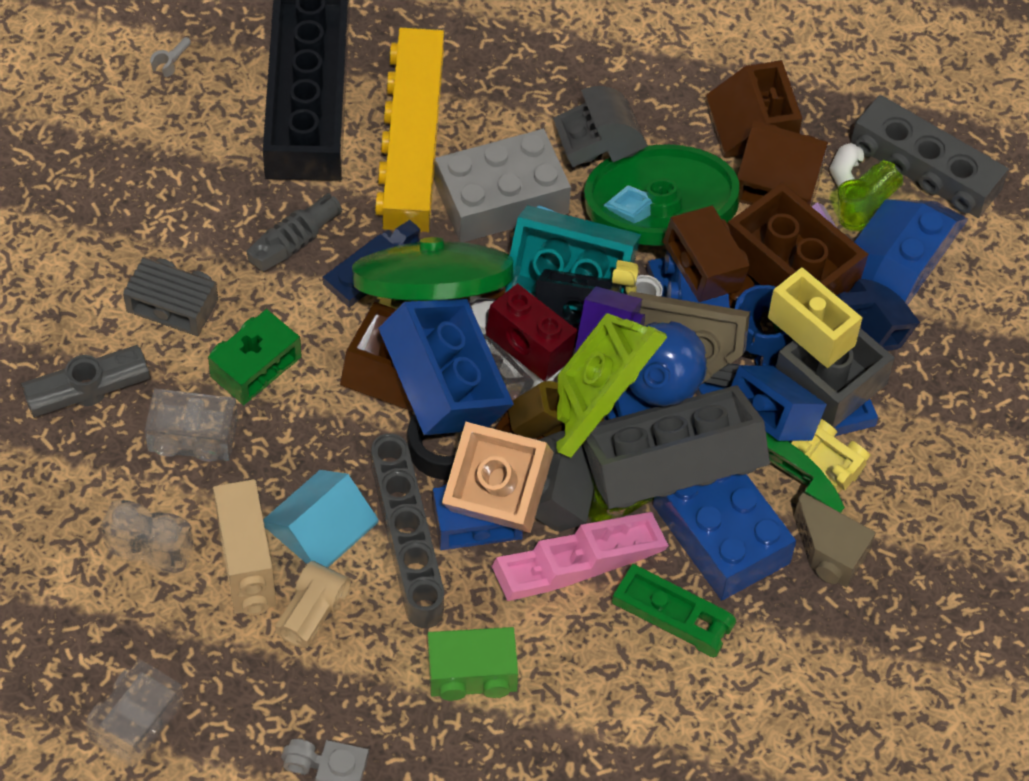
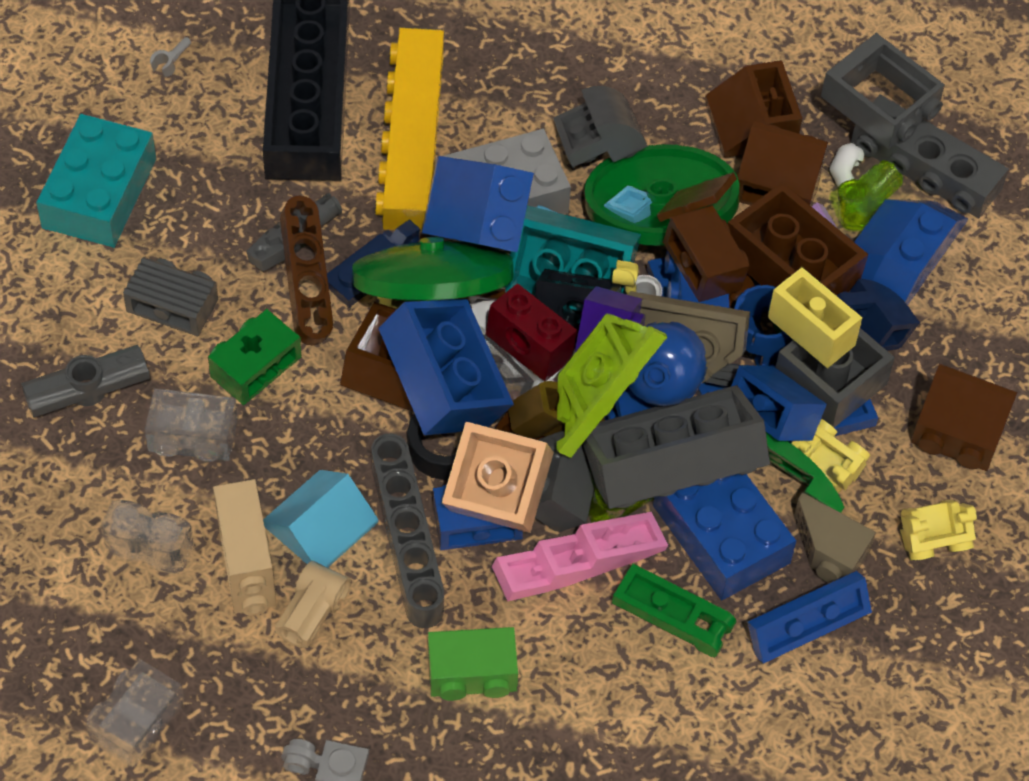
none -> teal brick [36,113,156,248]
none -> reddish brown beam [280,195,333,346]
none -> blue slope [422,156,534,252]
none -> reddish brown piece [657,172,737,222]
none -> blue plate [748,571,872,664]
none -> dark grey window [821,33,945,149]
none -> light yellow piece [900,499,977,560]
none -> reddish brown slope [911,364,1018,471]

